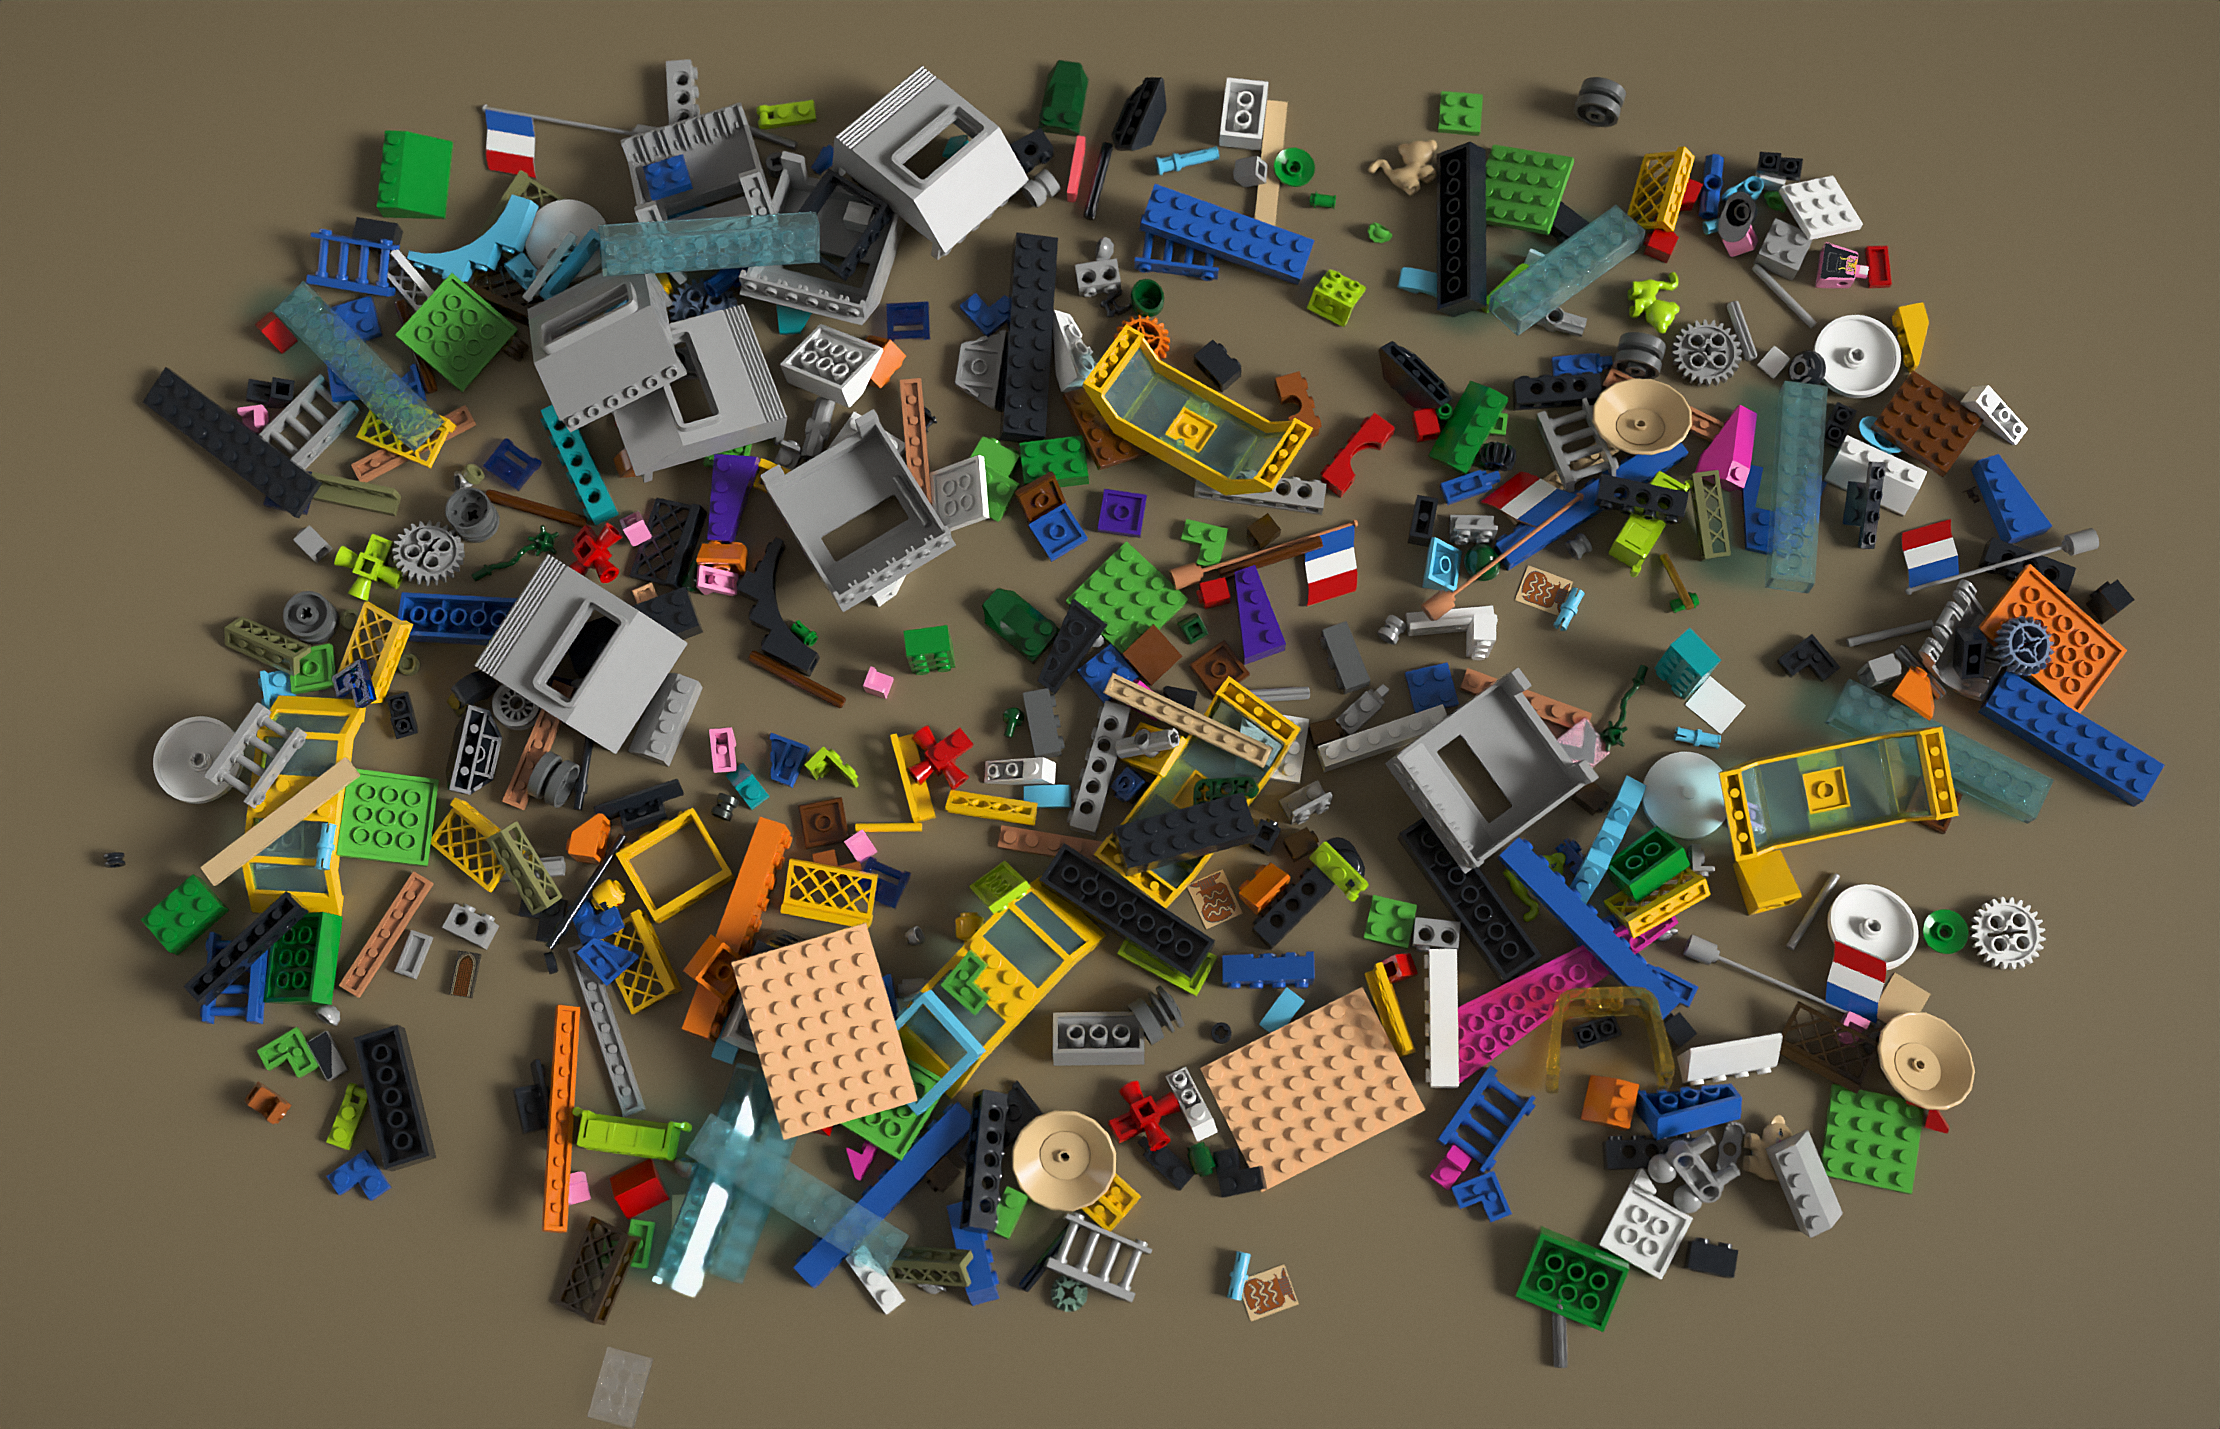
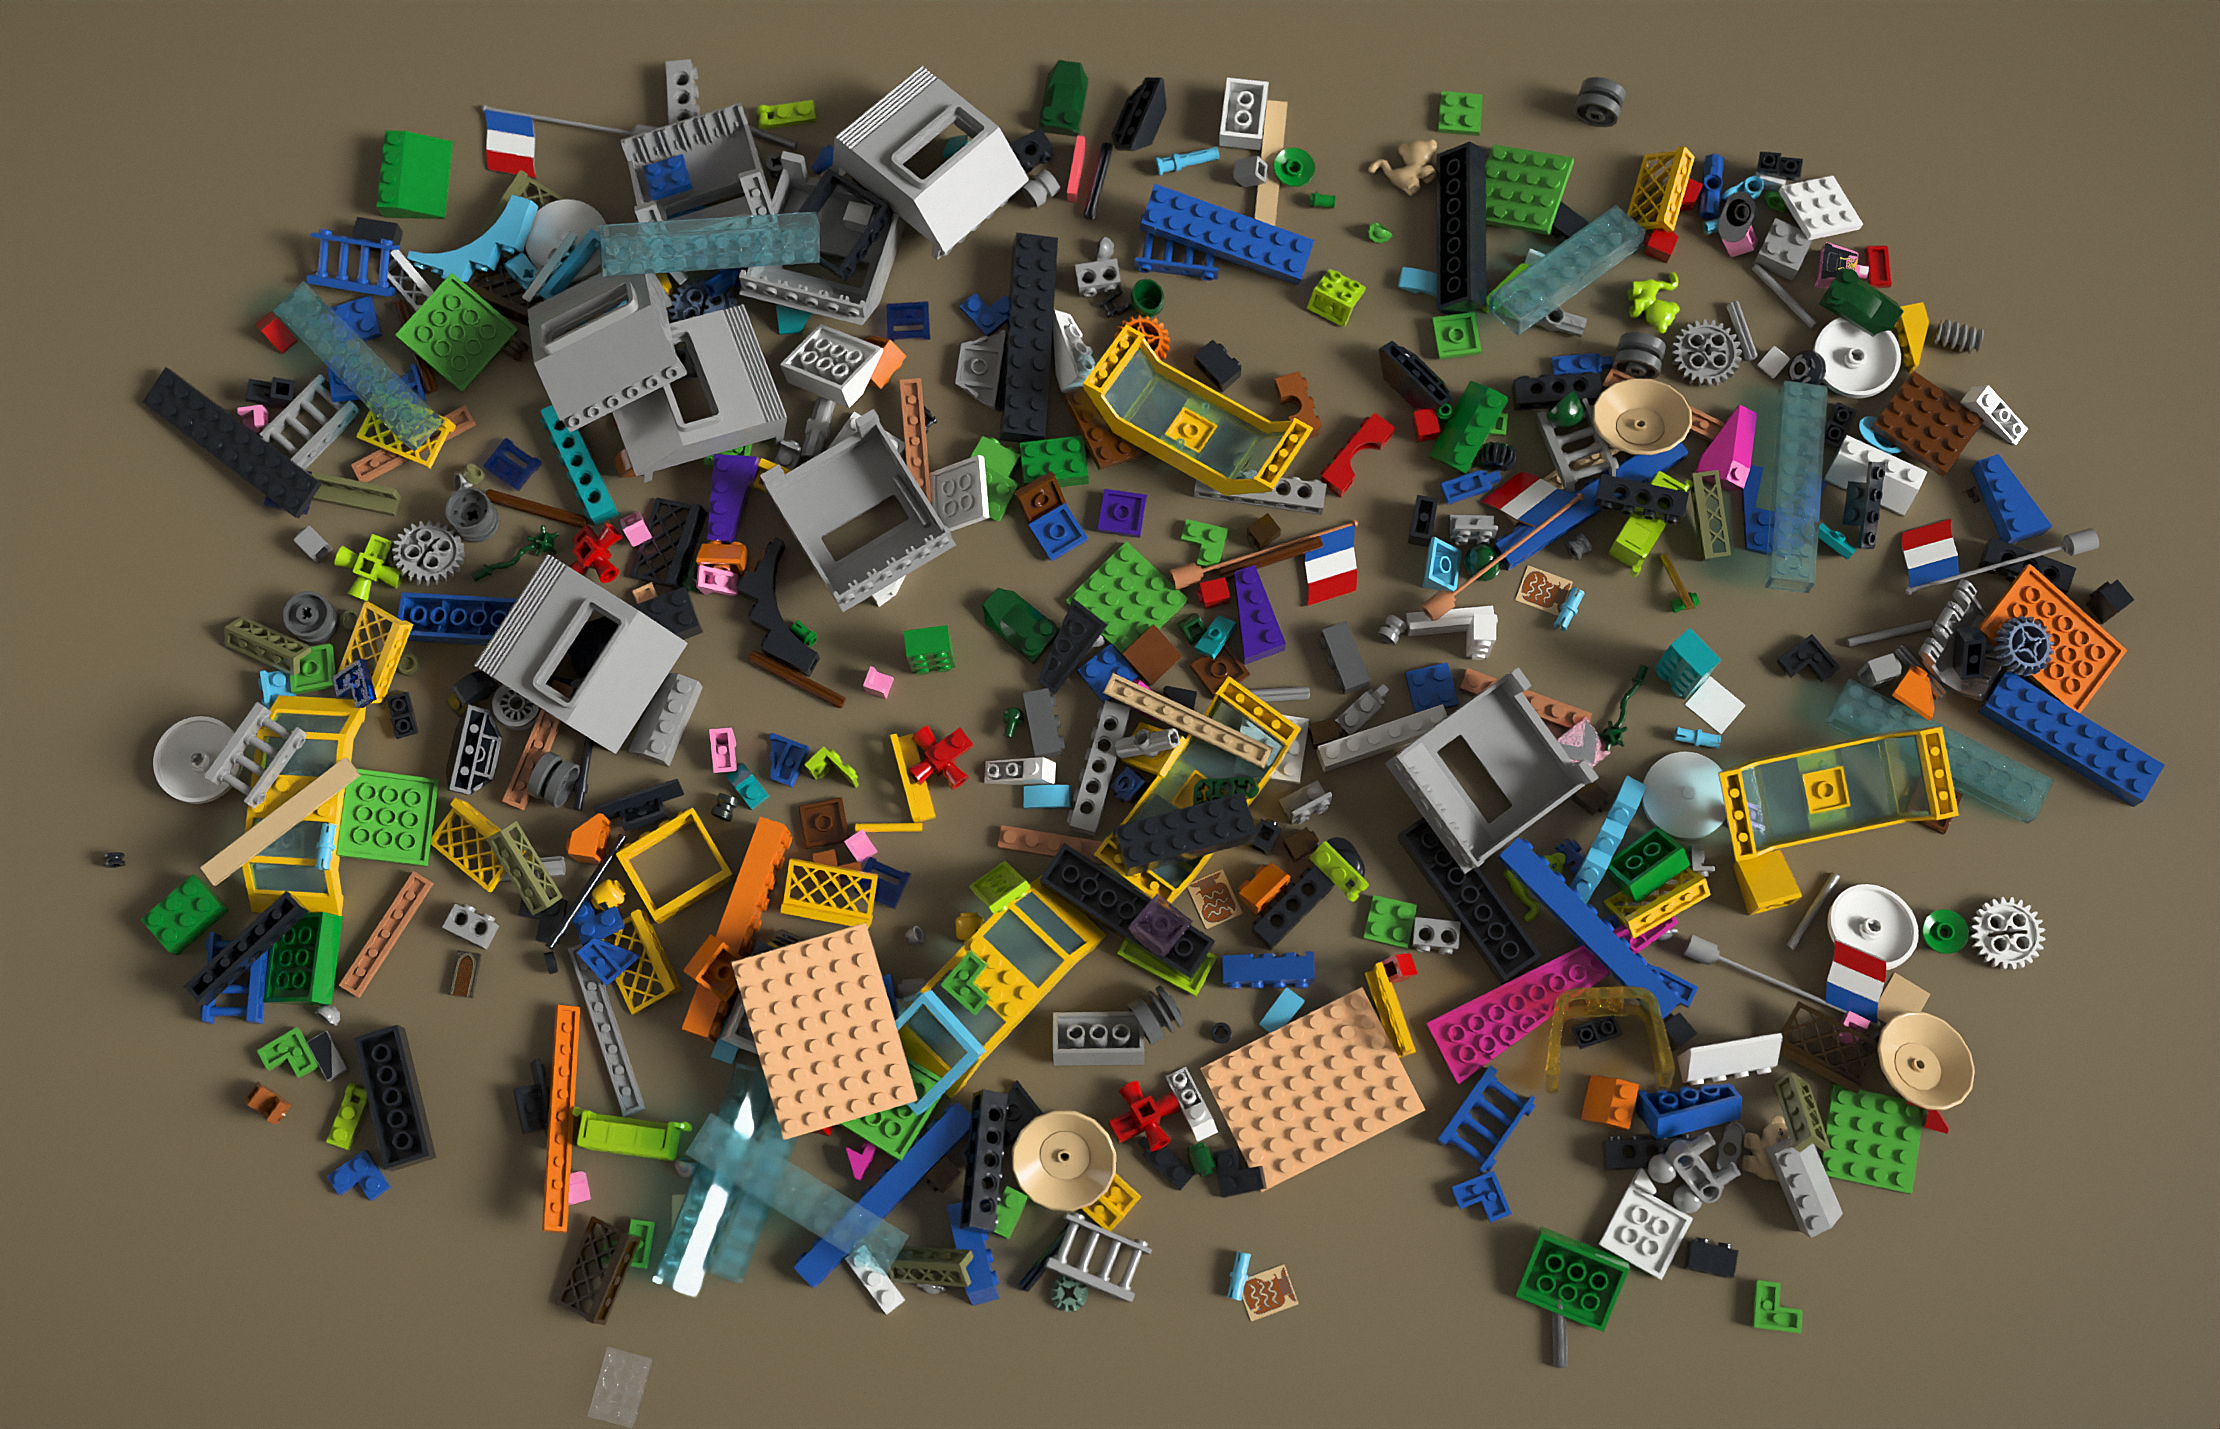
light grey tile [394,930,433,980] -> none
red slope [610,1158,670,1220] -> none
yellow fence [945,790,1038,826] -> none
white brick [1424,949,1459,1088] -> none
dark pink slope [1429,1144,1472,1191] -> none
none -> clear purple slope [1129,893,1193,956]
none -> teal plate [1195,615,1238,659]
none -> bright green plate [1432,312,1482,360]
none -> dark green hat [1546,391,1583,427]
none -> bright green plate [1752,1280,1803,1334]
none -> olive fence [1774,1072,1830,1152]
none -> teal plate [1814,523,1857,559]
none -> dark green slope [1818,268,1904,337]
none -> light grey piece [1934,319,1984,354]

